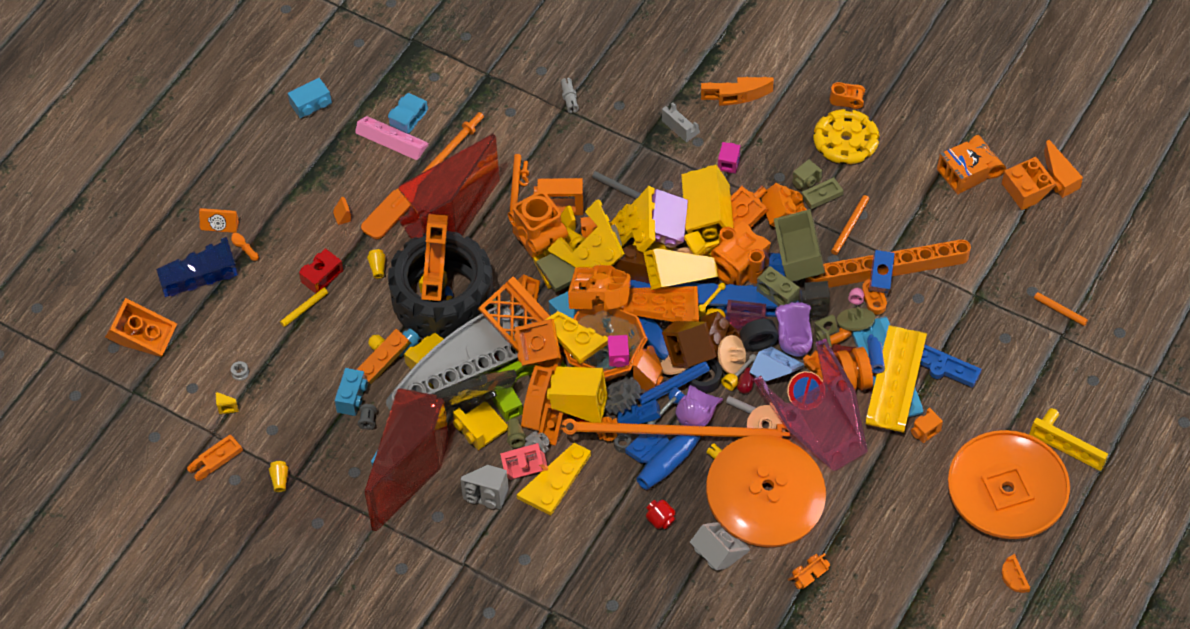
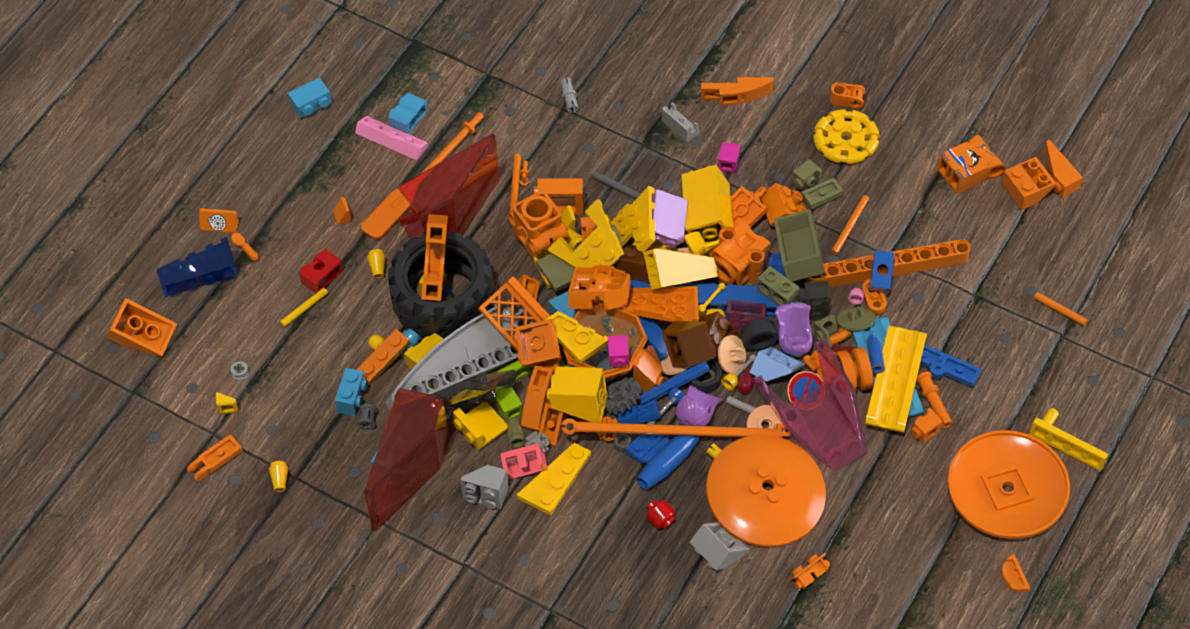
none -> orange pin [916,372,953,429]

